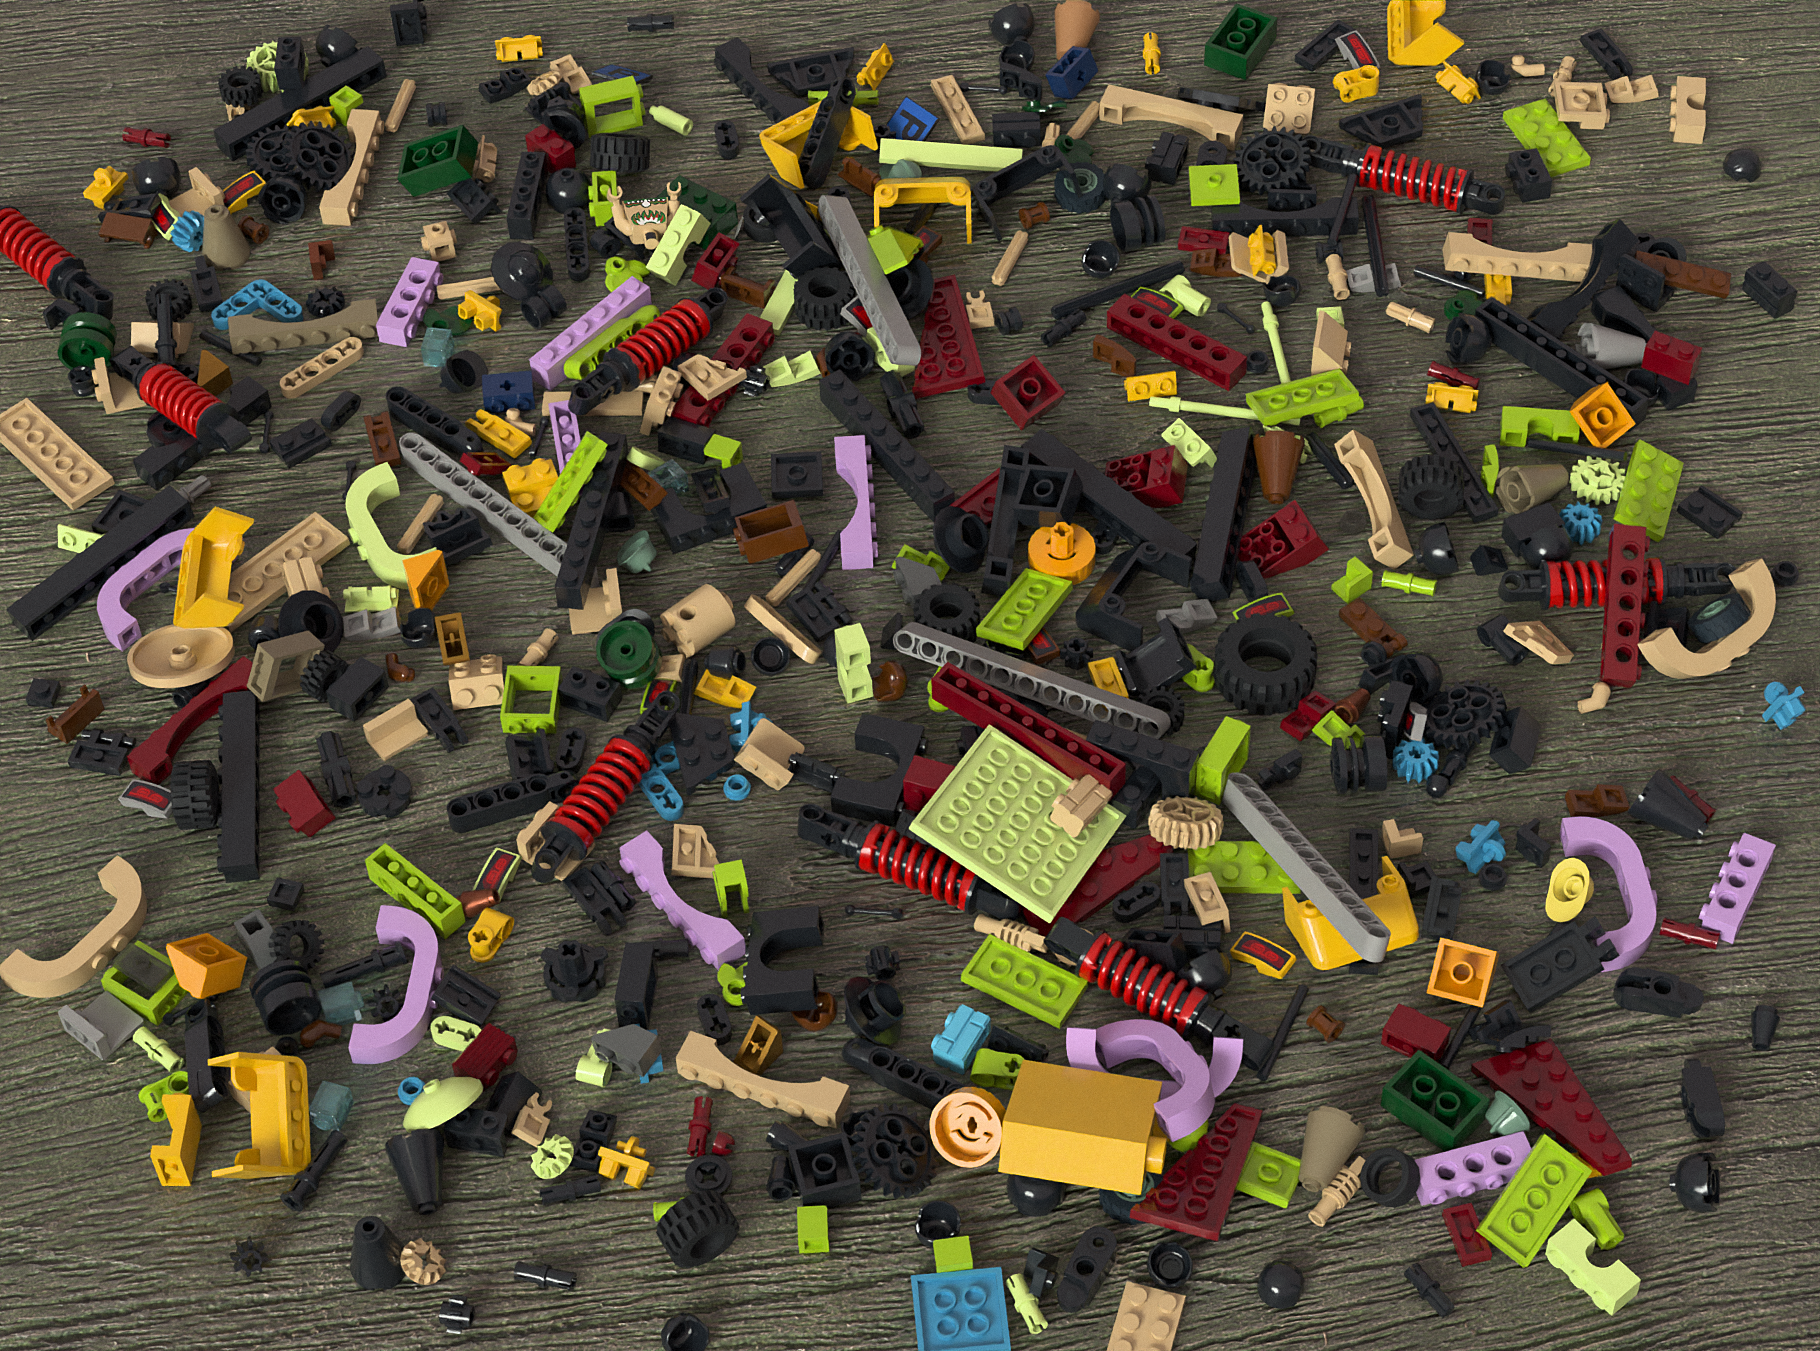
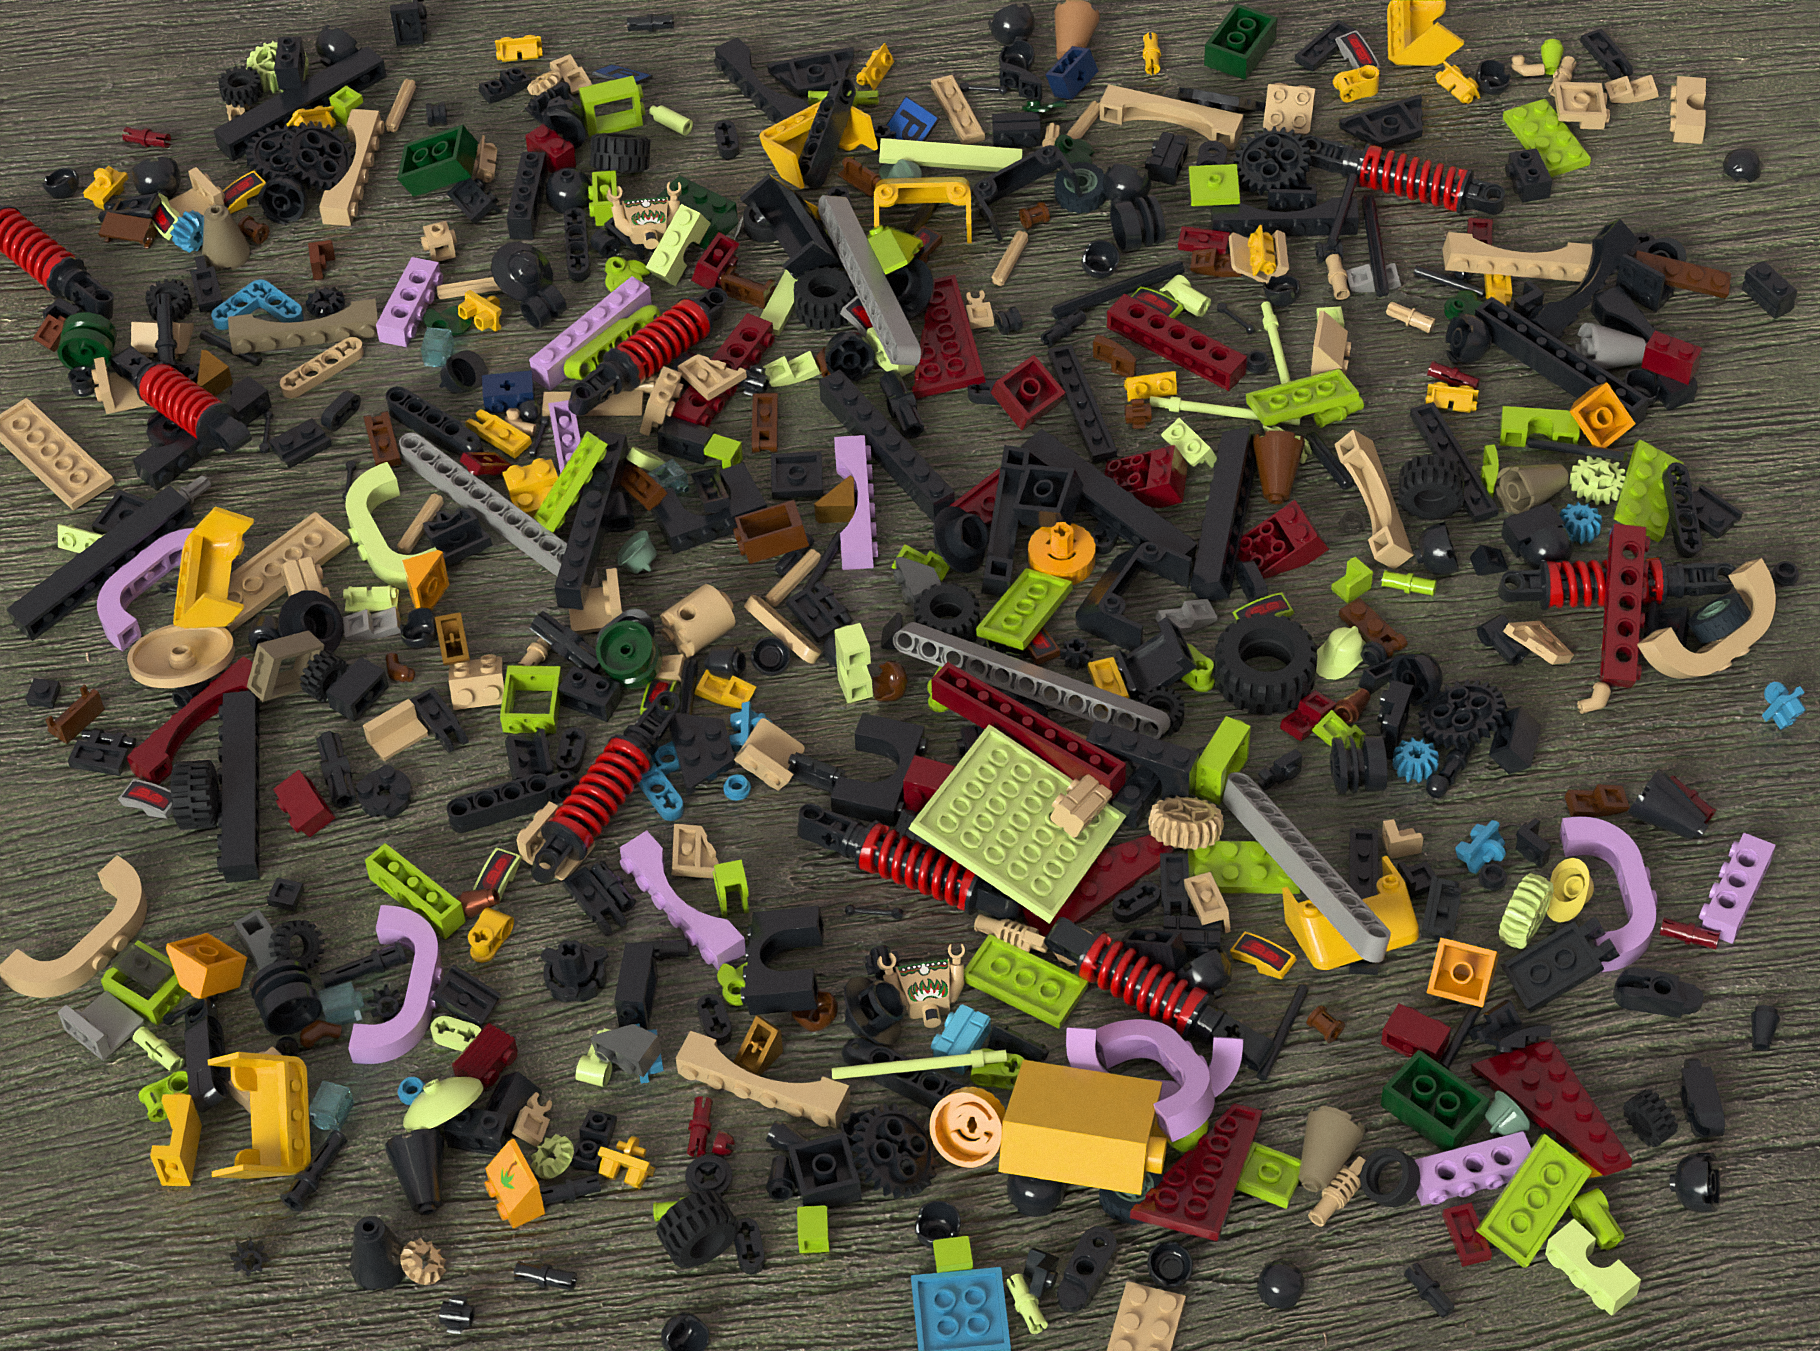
light grey slope [1404,702,1427,741] -> none
none -> copper bracket [32,314,66,352]
none -> black hair [42,168,80,199]
none -> light orange slope [484,1139,545,1229]
none -> black hinge [518,400,540,422]
none -> black piece [529,611,602,674]
none -> black beam [734,1218,765,1275]
none -> reddish brown plate [751,393,778,453]
none -> pearl gold slope [814,476,855,523]
none -> yellowish green bar [832,1049,1007,1080]
none -> tan torso [877,943,965,1028]
none -> black plate [1048,344,1117,463]
none -> reddish brown gear [1124,398,1152,429]
none -> yellowish green piece [1316,626,1366,679]
none -> yellowish green gear [1499,873,1554,949]
none -> black bracket [1513,280,1544,318]
none -> lime cone [1541,39,1564,75]
none -> black tyre [1623,1089,1678,1147]
none -> black beam [1662,462,1702,558]

